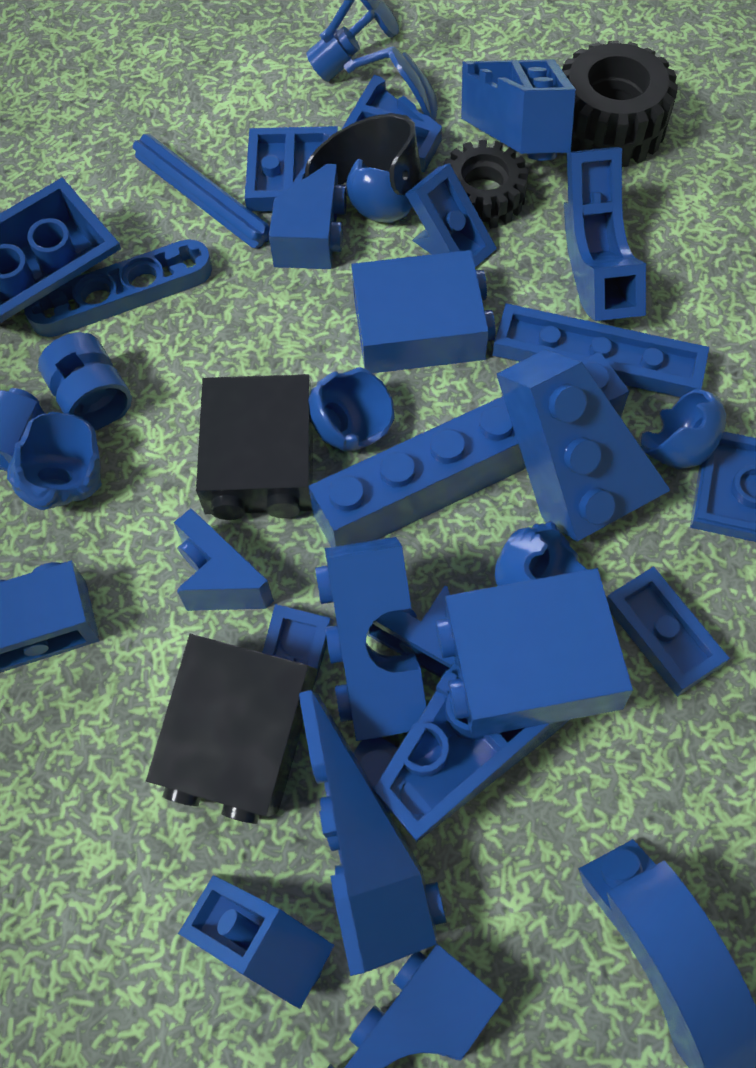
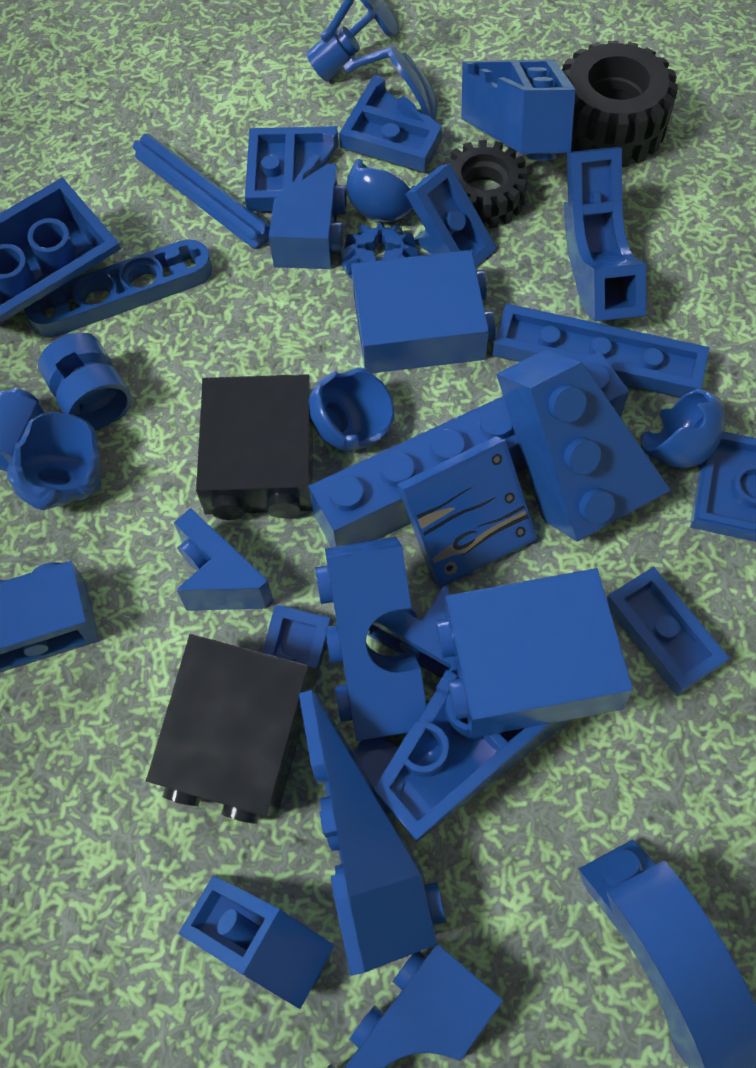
black piece [305,113,422,195] -> none
blue hair [495,521,588,586] -> none
none -> blue gear [341,220,418,279]
none -> blue tile [396,436,537,588]

